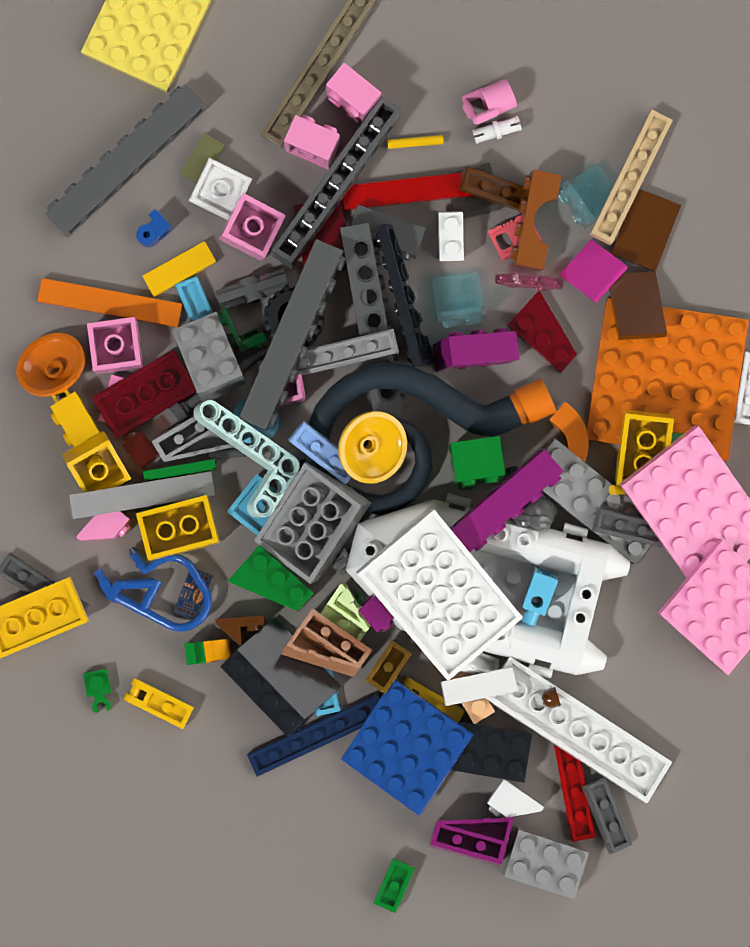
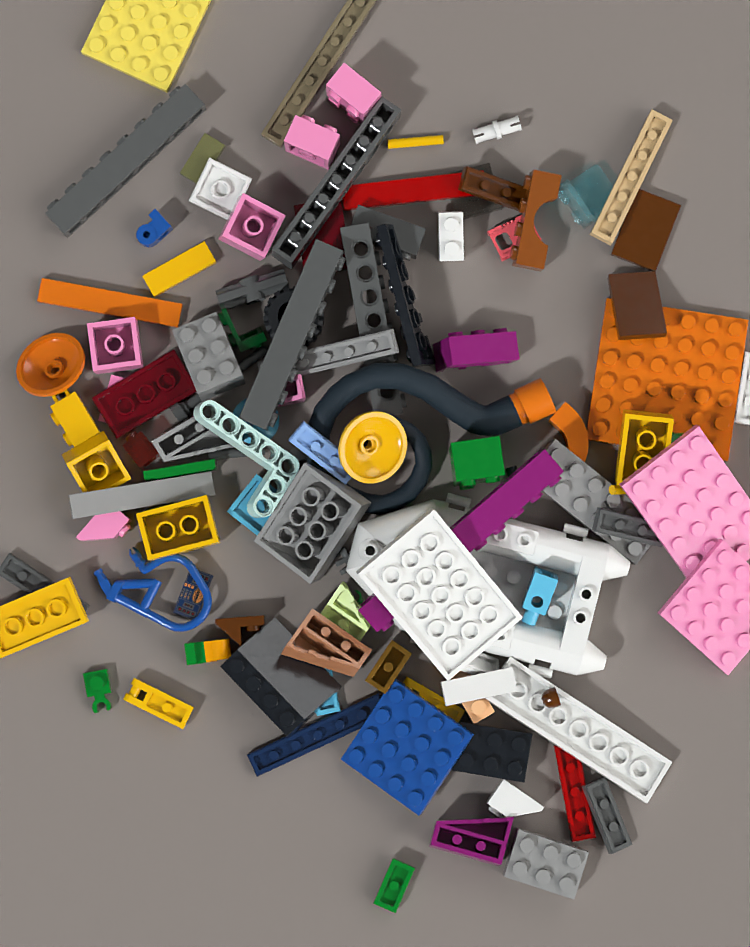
medium azure tile [175,276,213,322] -> none
green wedge [227,545,314,612] -> none
clear light blue bracket [432,272,486,328] -> none
bright pink piece [462,78,517,124] -> none
clear pink tile [495,273,563,291] -> none
dark red wing [507,290,577,373] -> none
dark grey hair [514,491,558,530] -> none
dark pink tile [560,239,627,303] -> none

